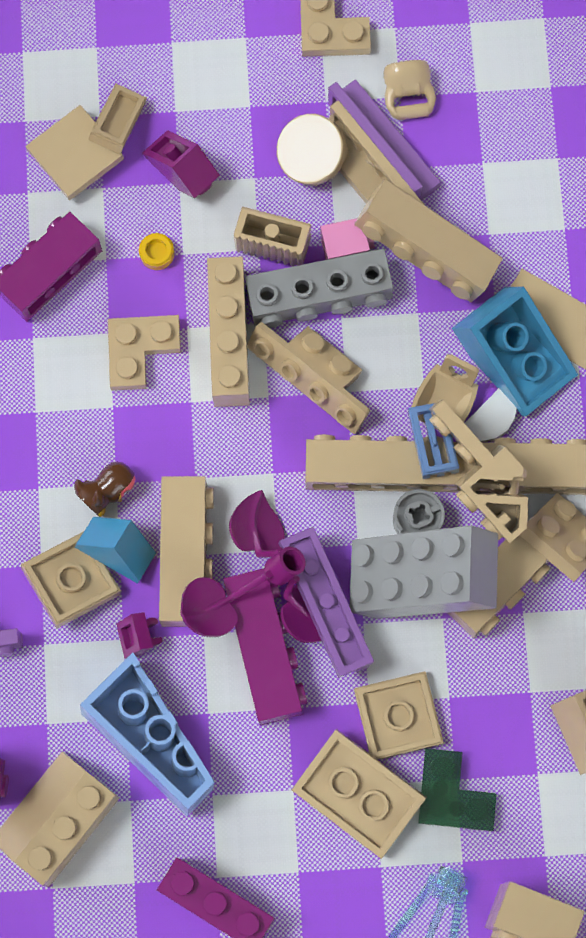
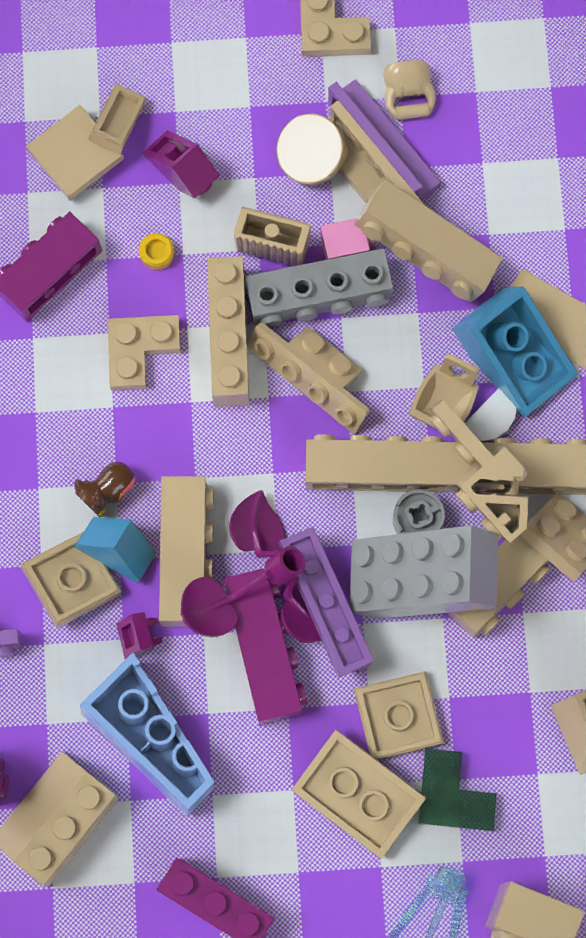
medium blue tile [408,403,459,479] -> none

